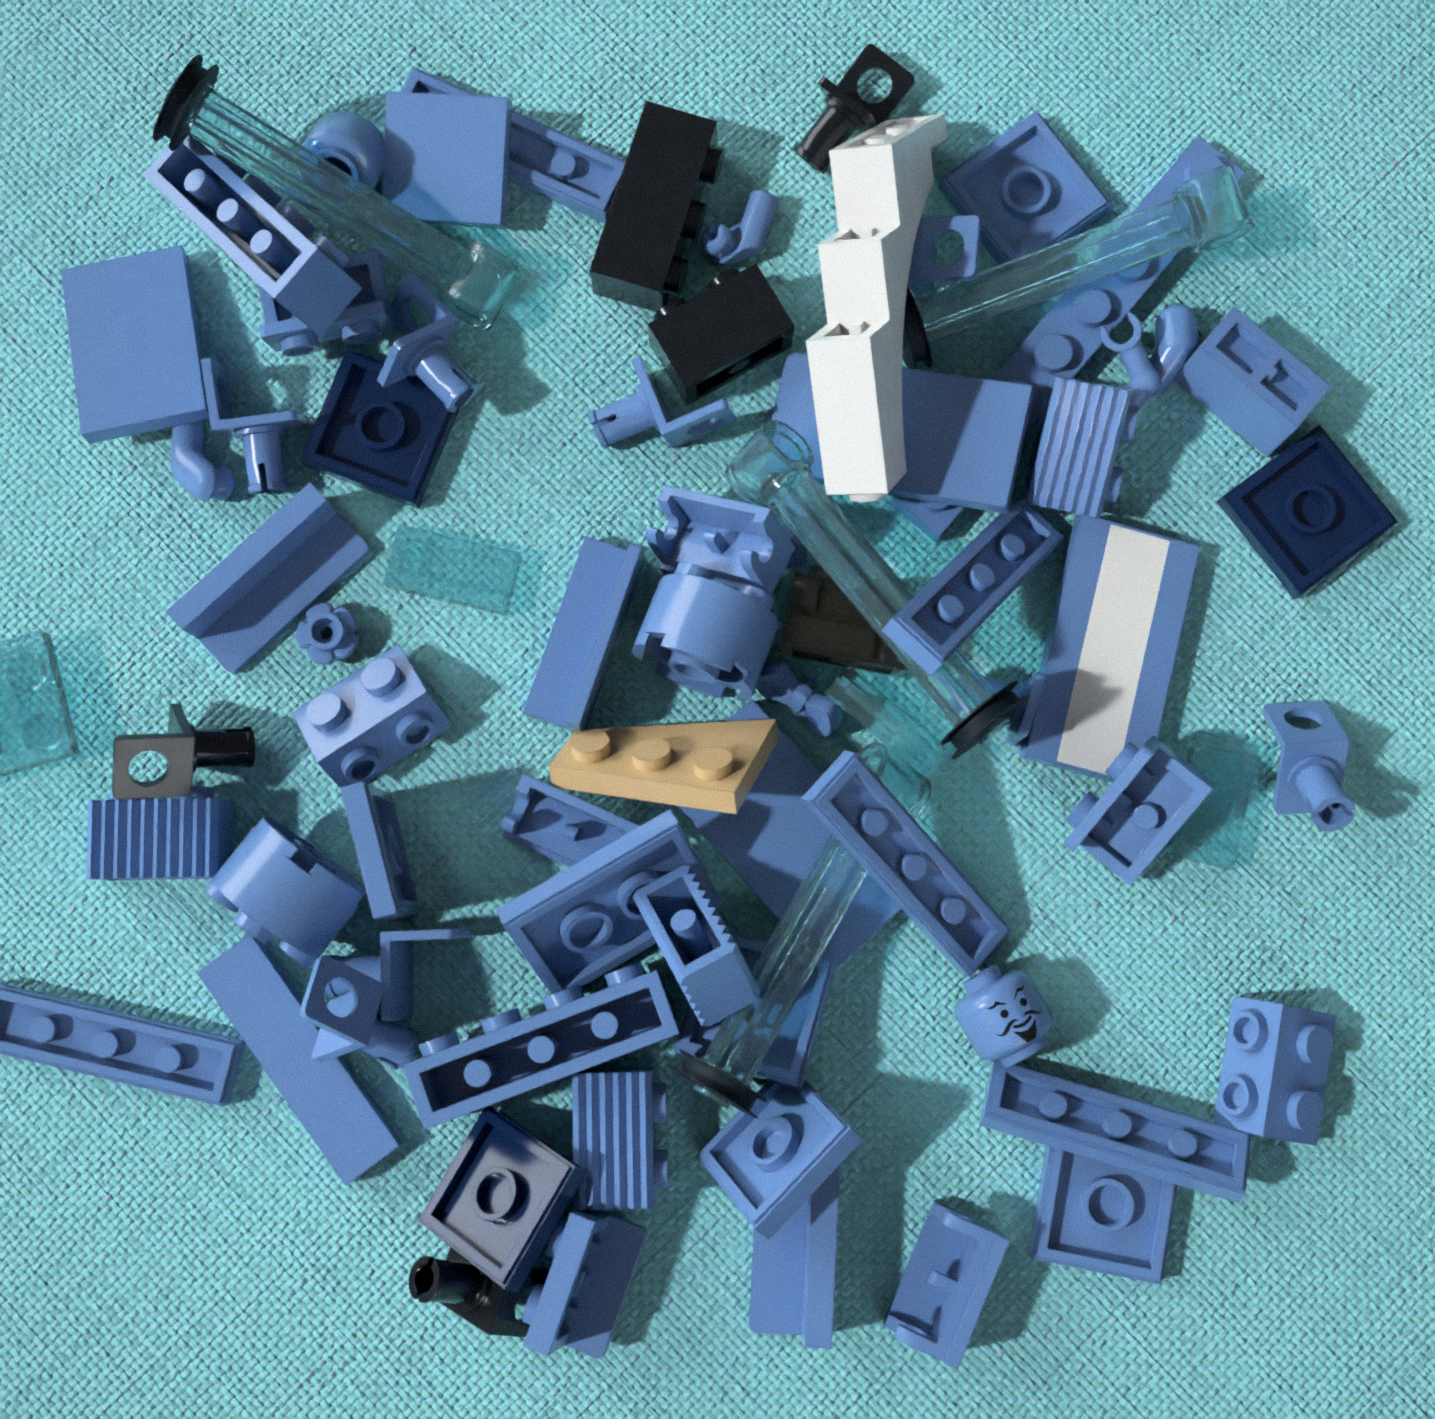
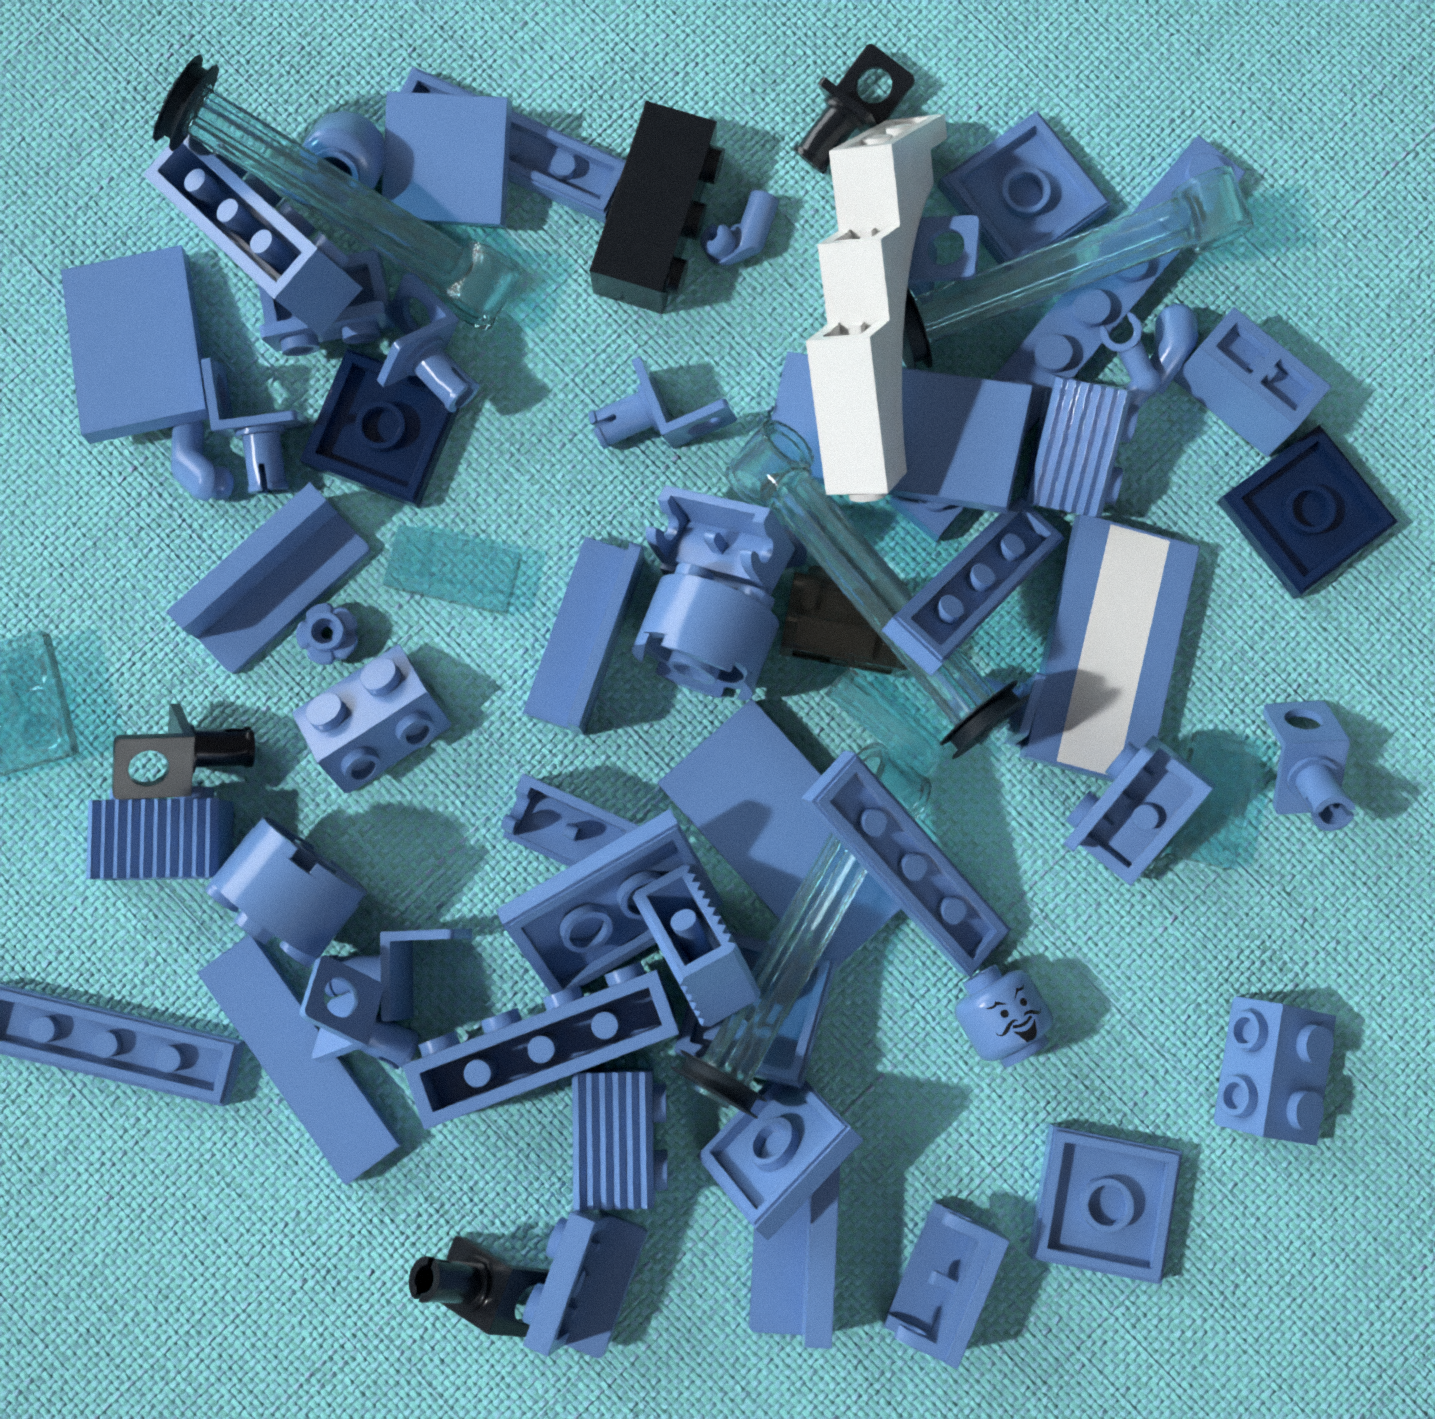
medium blue tile [340,781,421,921] -> none
tile [418,1106,588,1293] -> none
tan wing [549,719,778,814] -> none
black brick [648,264,794,406] -> none
medium blue piece [756,661,843,737] -> none
medium blue tile [979,1060,1251,1203] -> none

